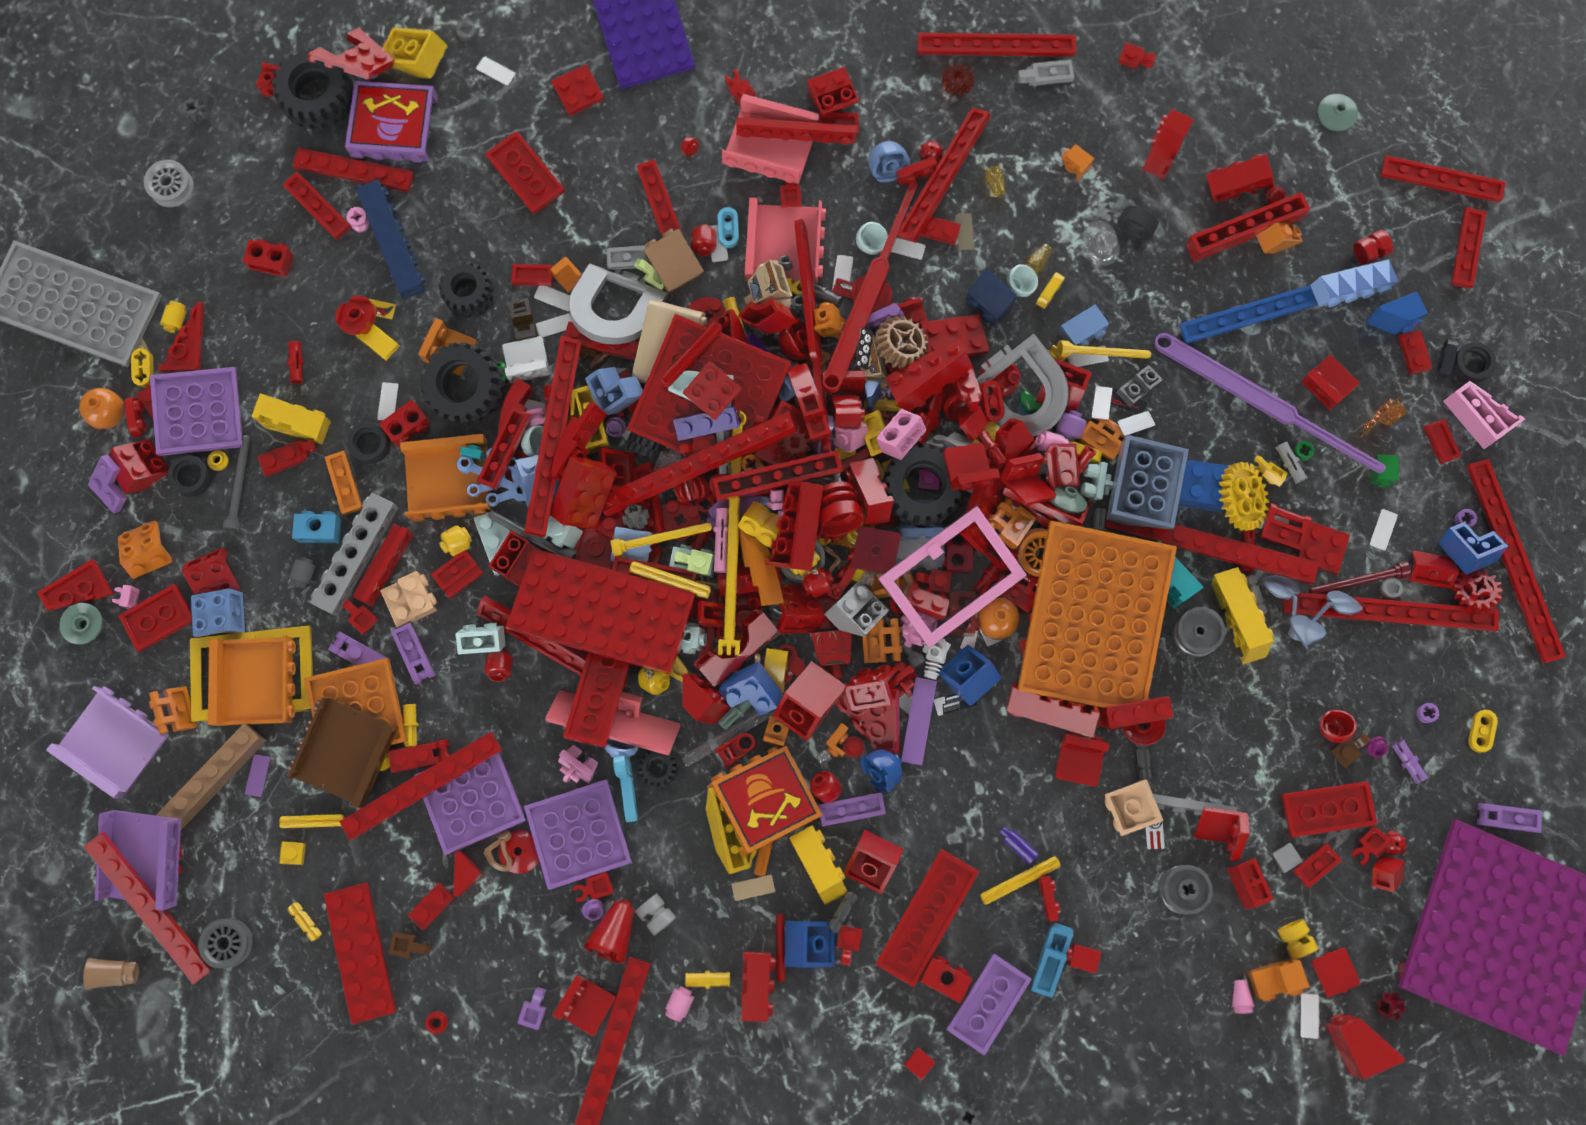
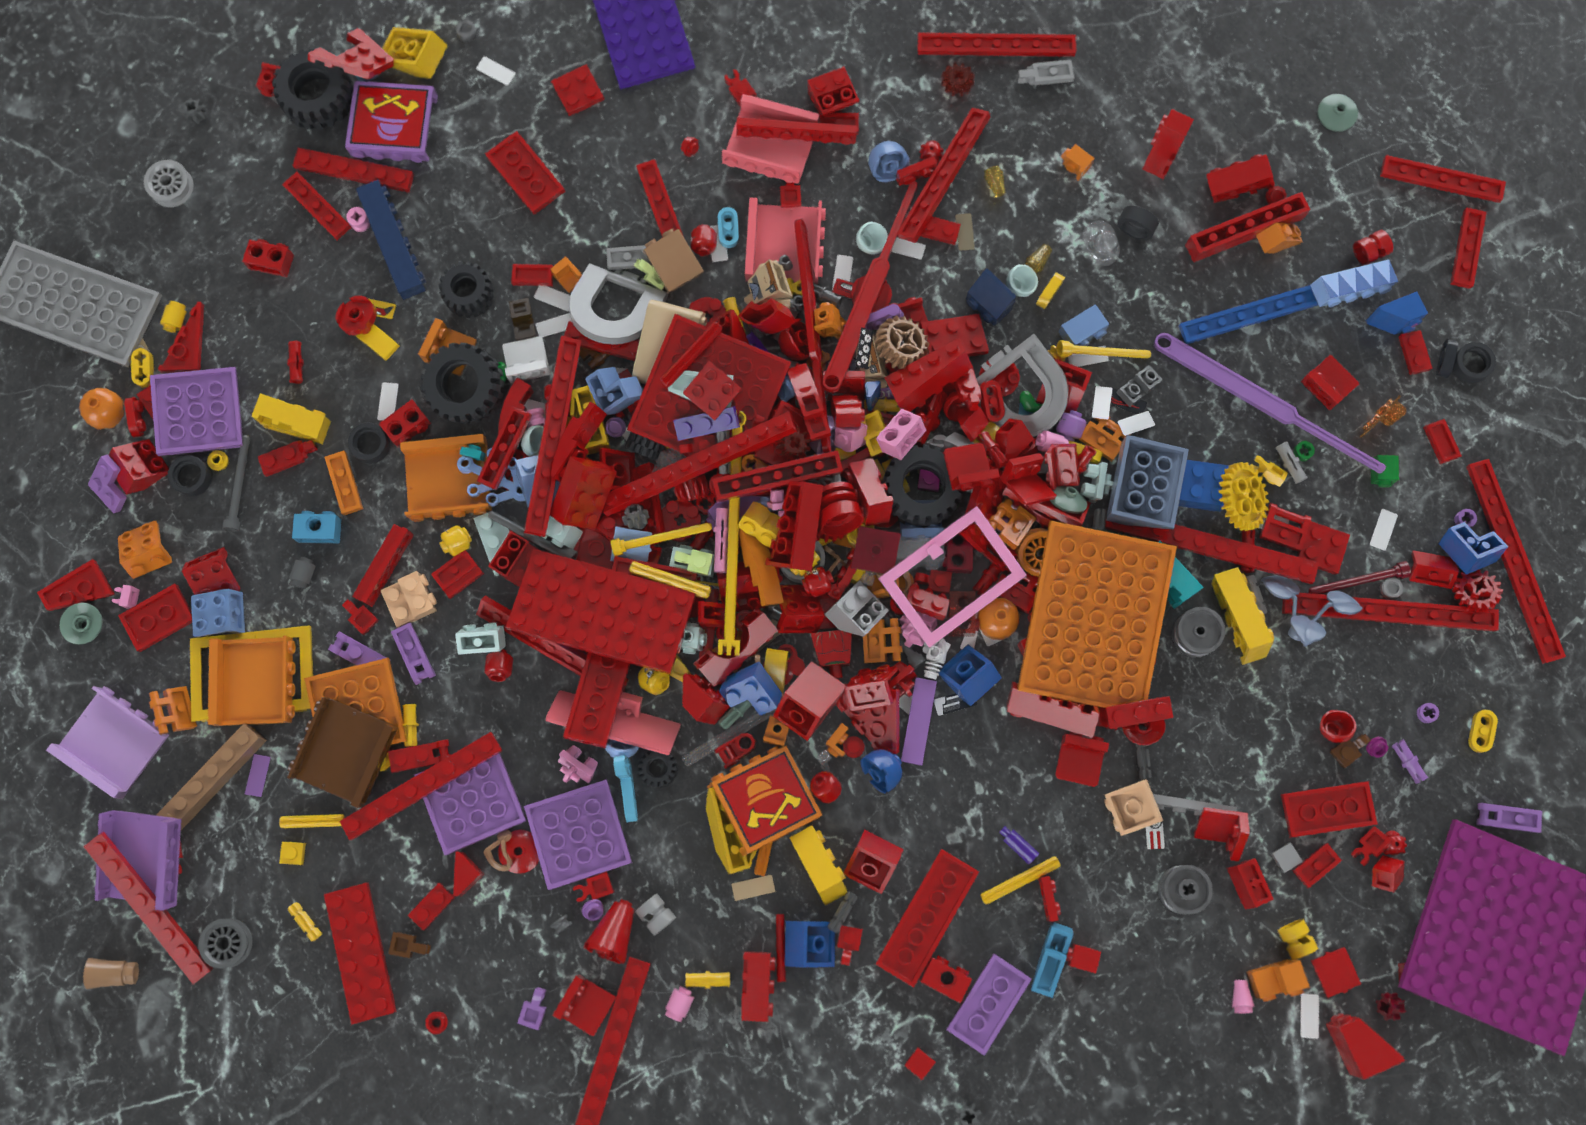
light grey brick [310,493,399,617] -> none
medium lavender plate [818,792,886,827] -> none
red plate [1118,42,1156,69] -> none
bright pink wedge [1443,381,1525,449] -> none

